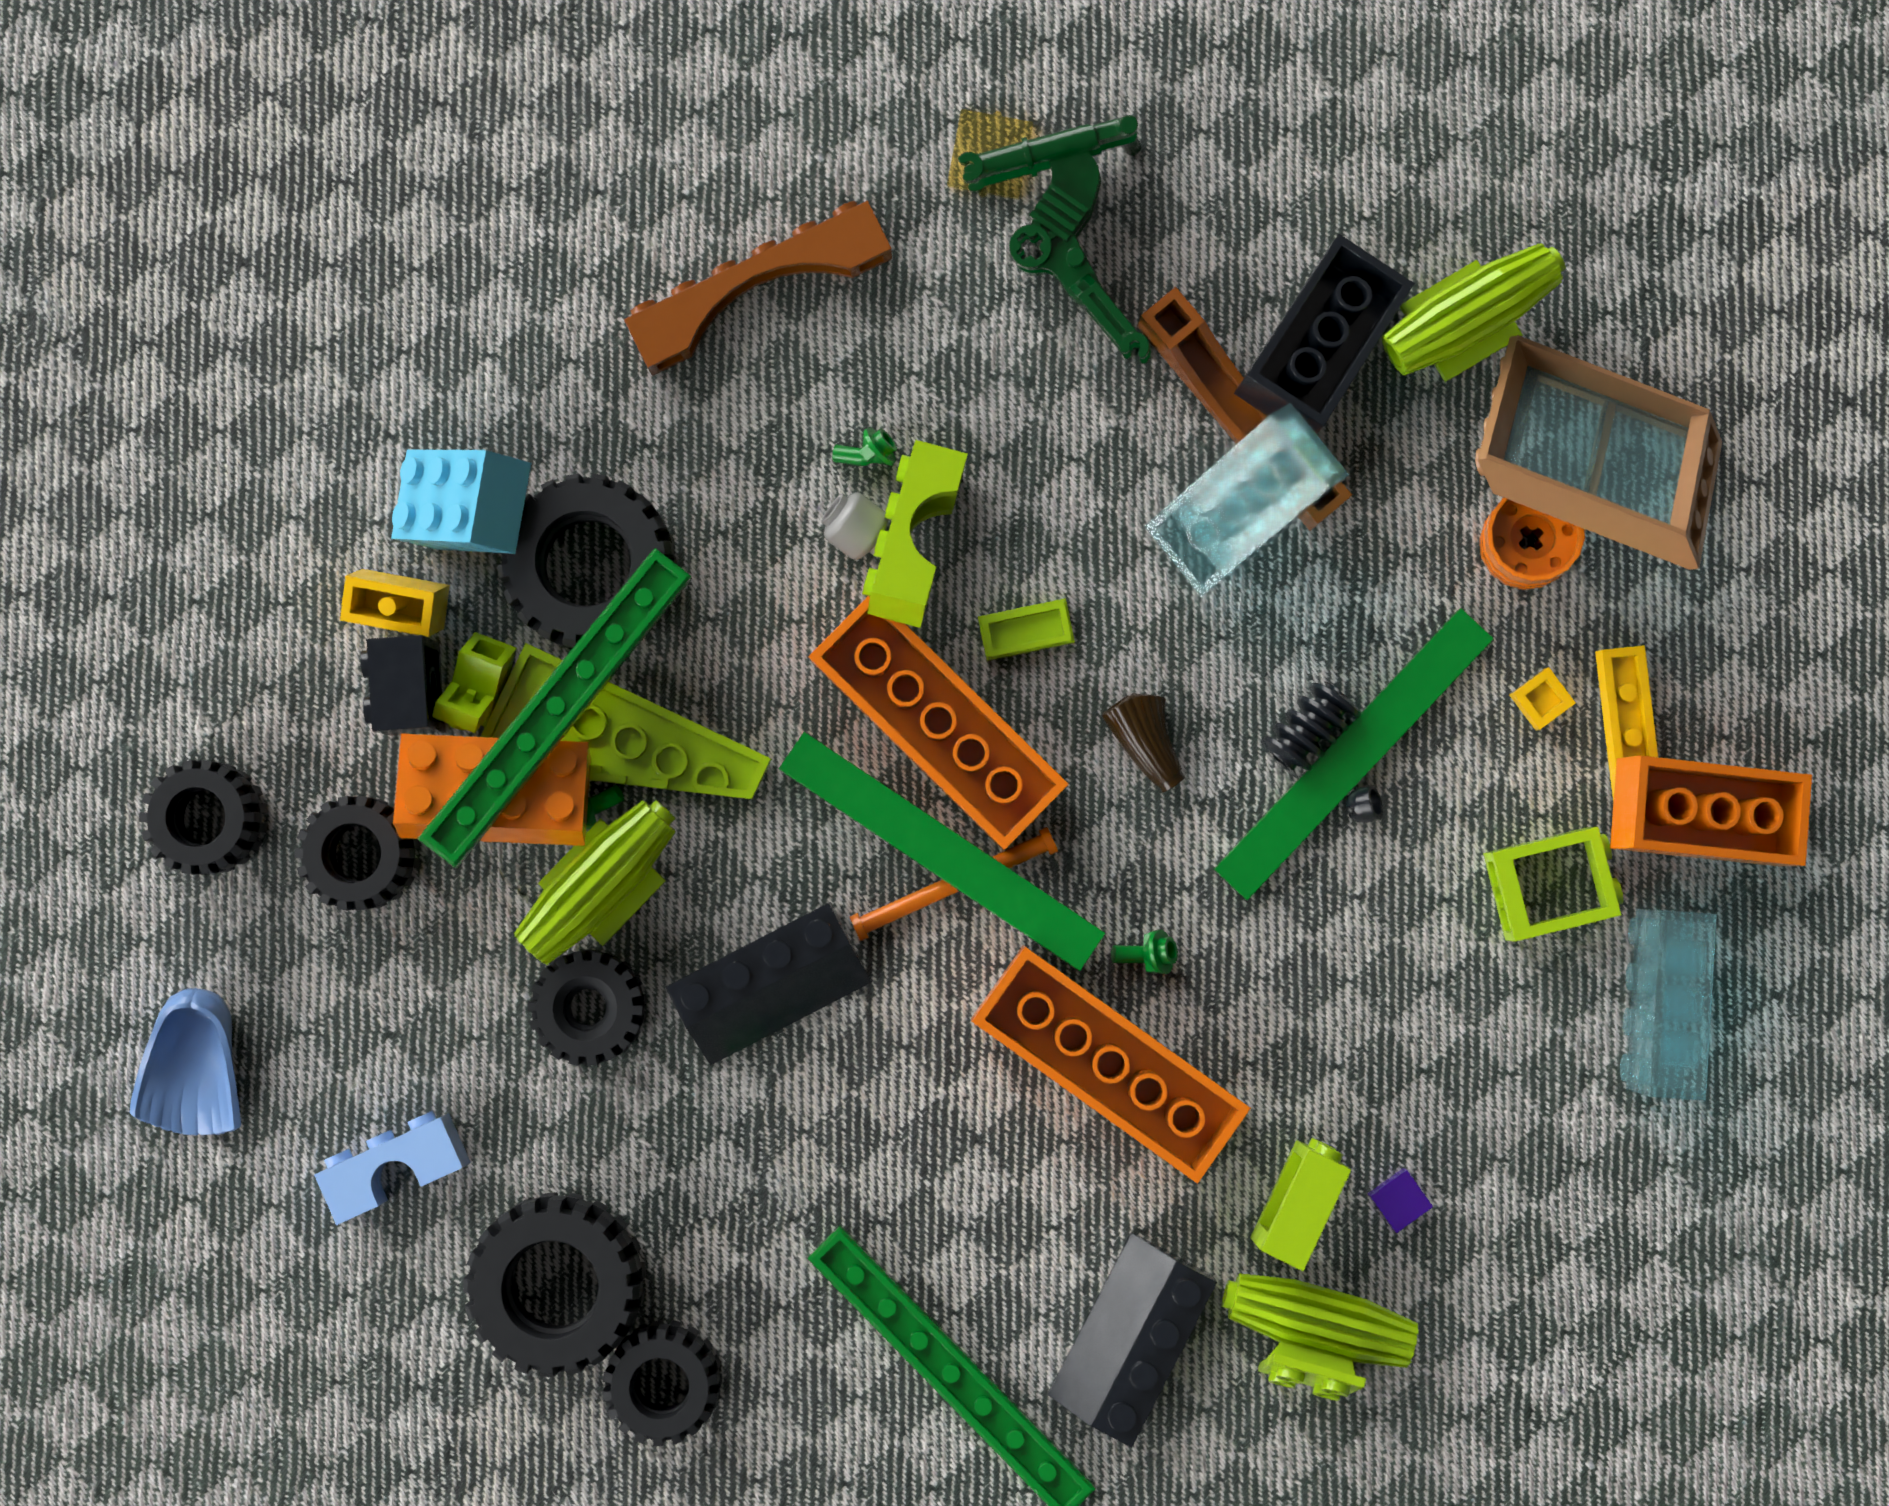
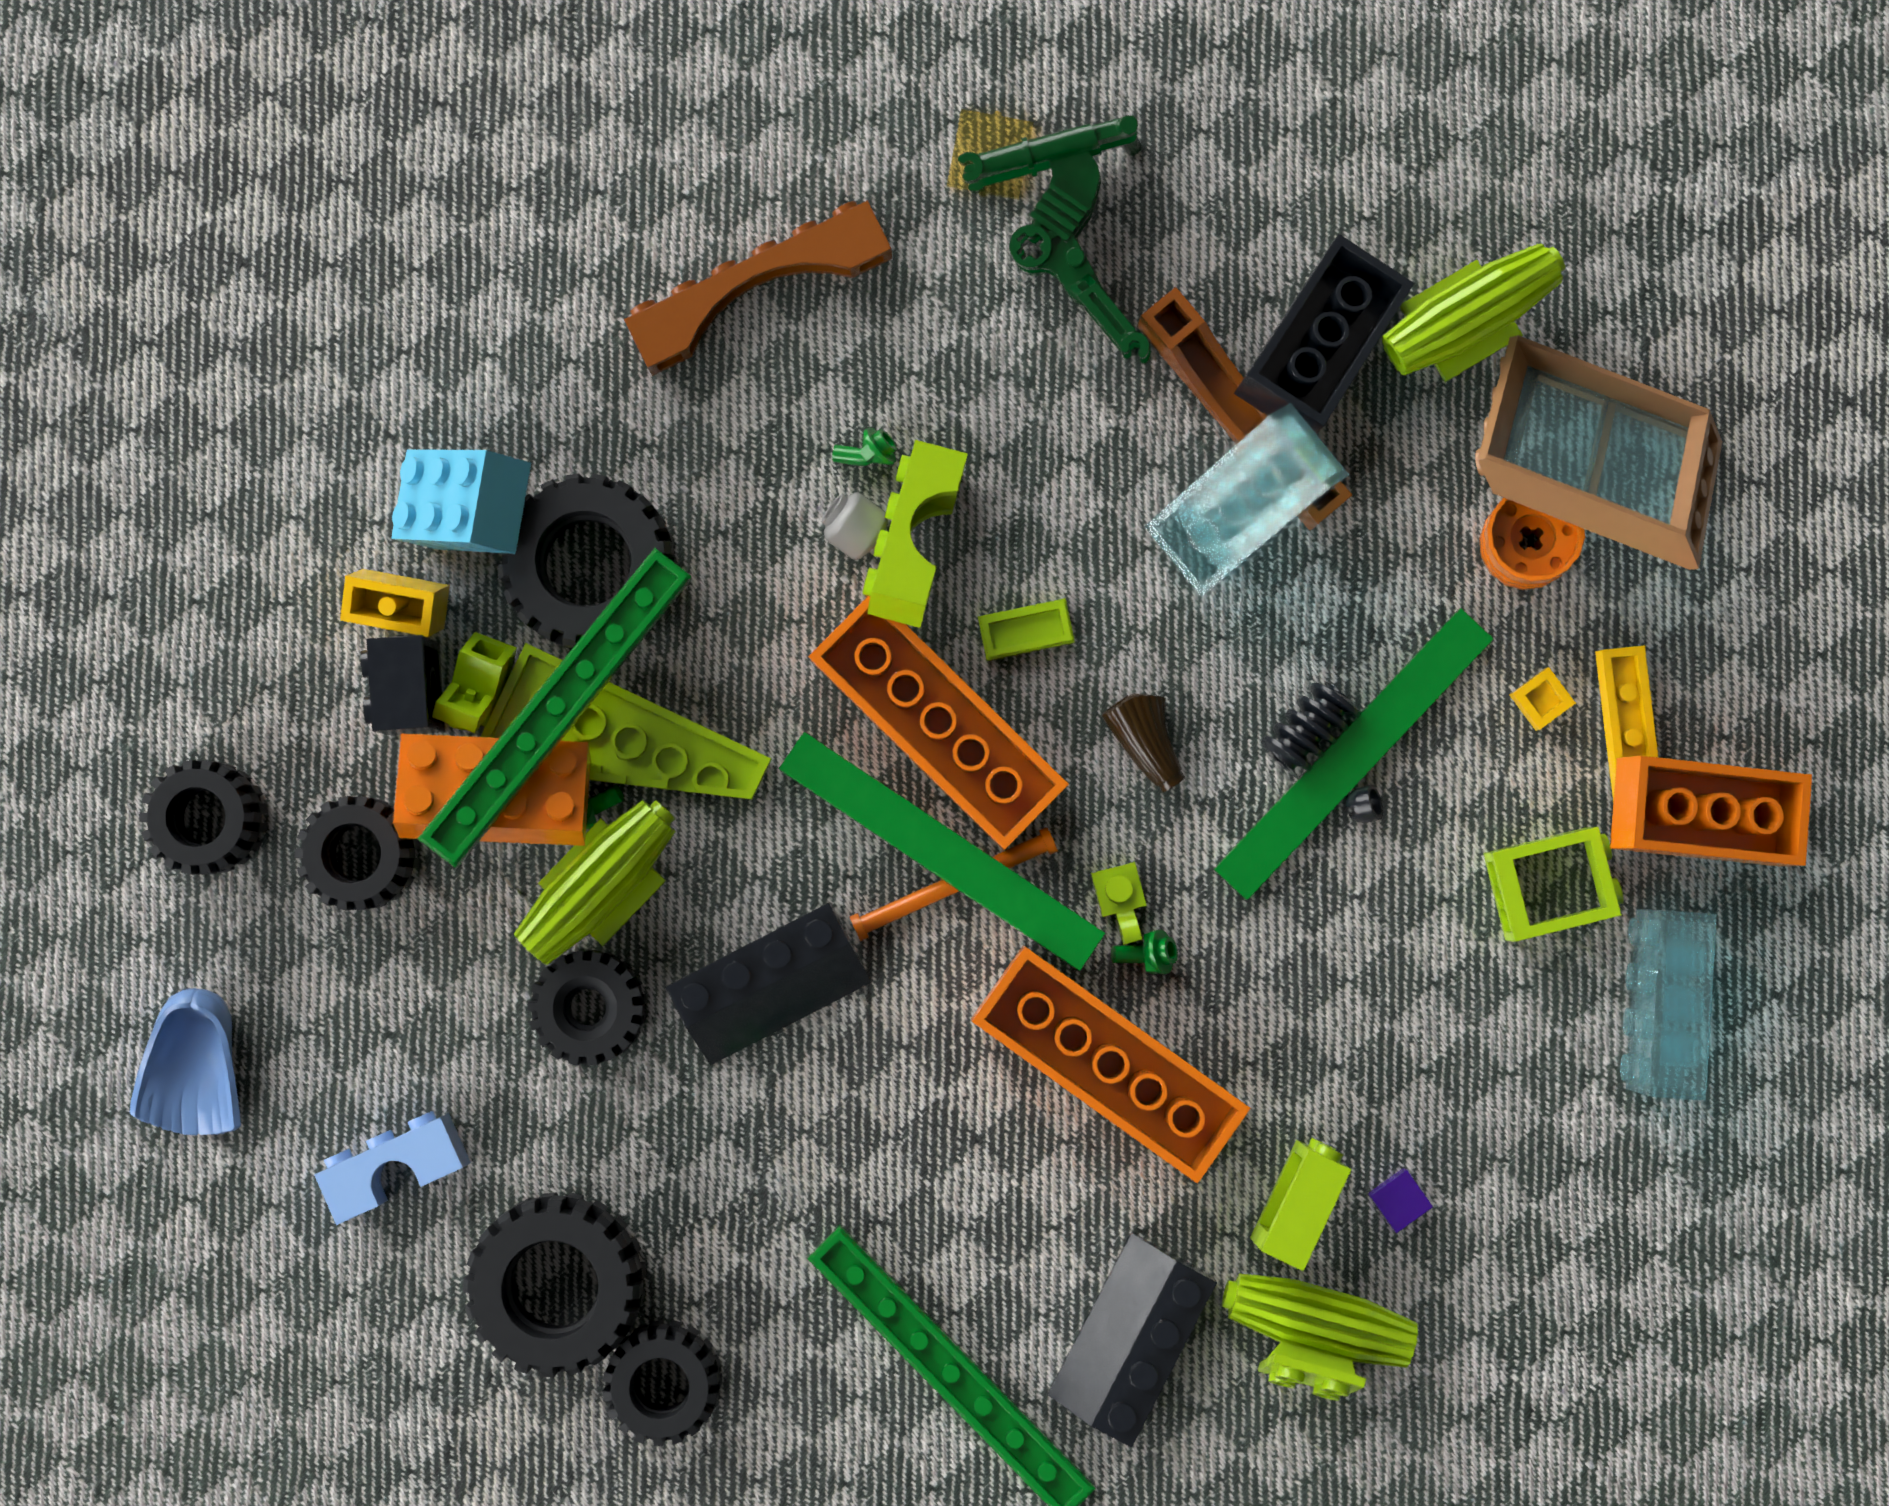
none -> lime plate [1091,862,1147,945]

